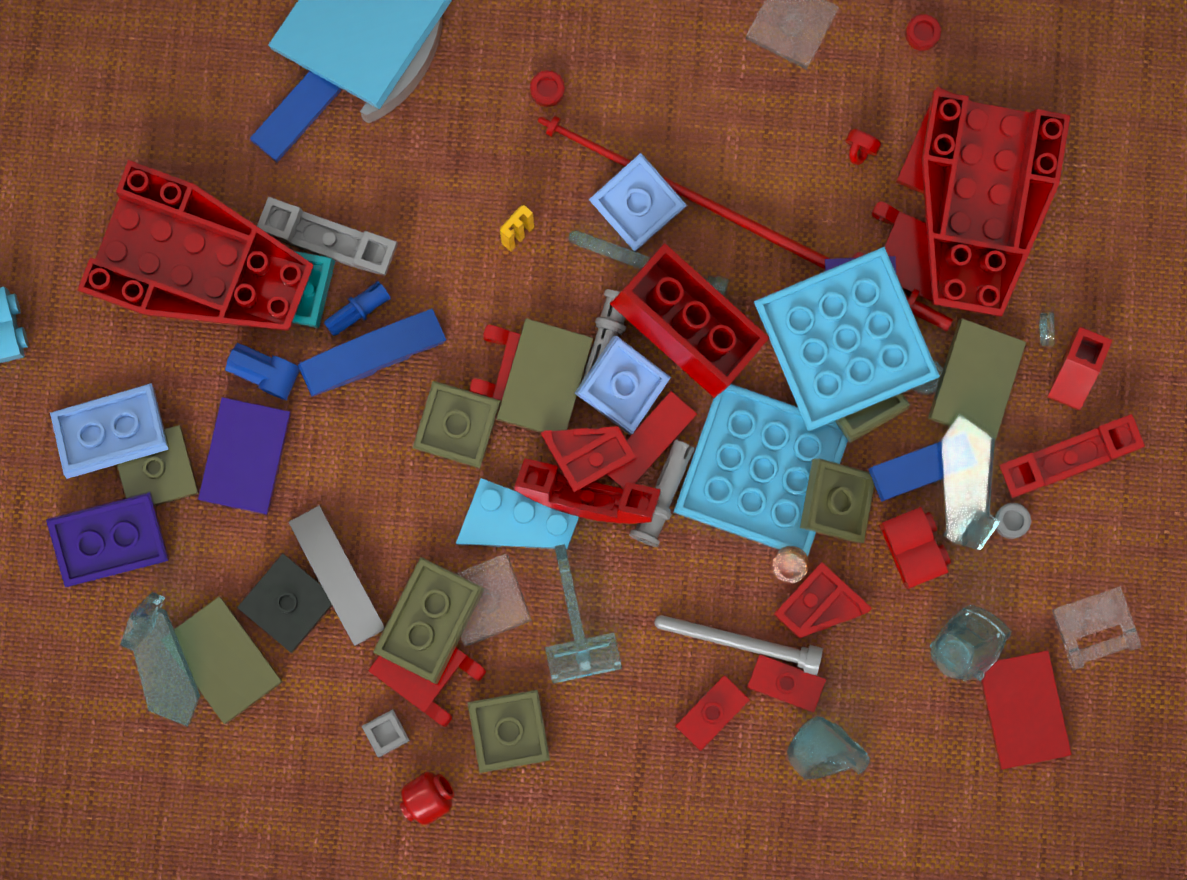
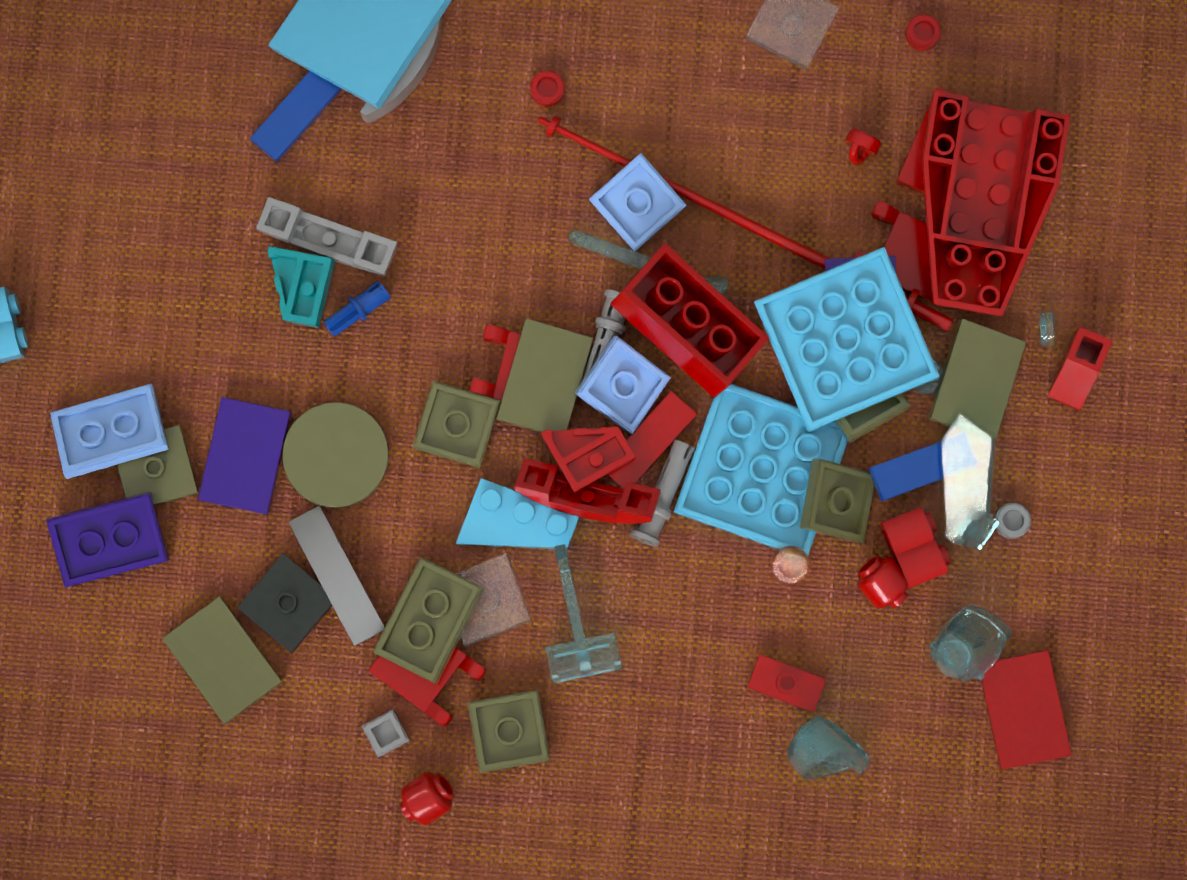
red wedge [77,160,314,331] -> none
clear light blue piece [120,592,200,727] -> none
blue piece [225,343,300,400] -> none
blue slope [298,308,446,397] -> none
yellow tile [500,205,534,252] -> none
light grey piece [654,615,824,676] -> none
red plate [675,675,750,751] -> none
red wing [773,562,872,639] -> none
red slope [999,414,1145,498] -> none
clear plate [1052,586,1141,670] -> none
none -> olive tile [283,402,389,508]
none -> red head [857,555,908,608]

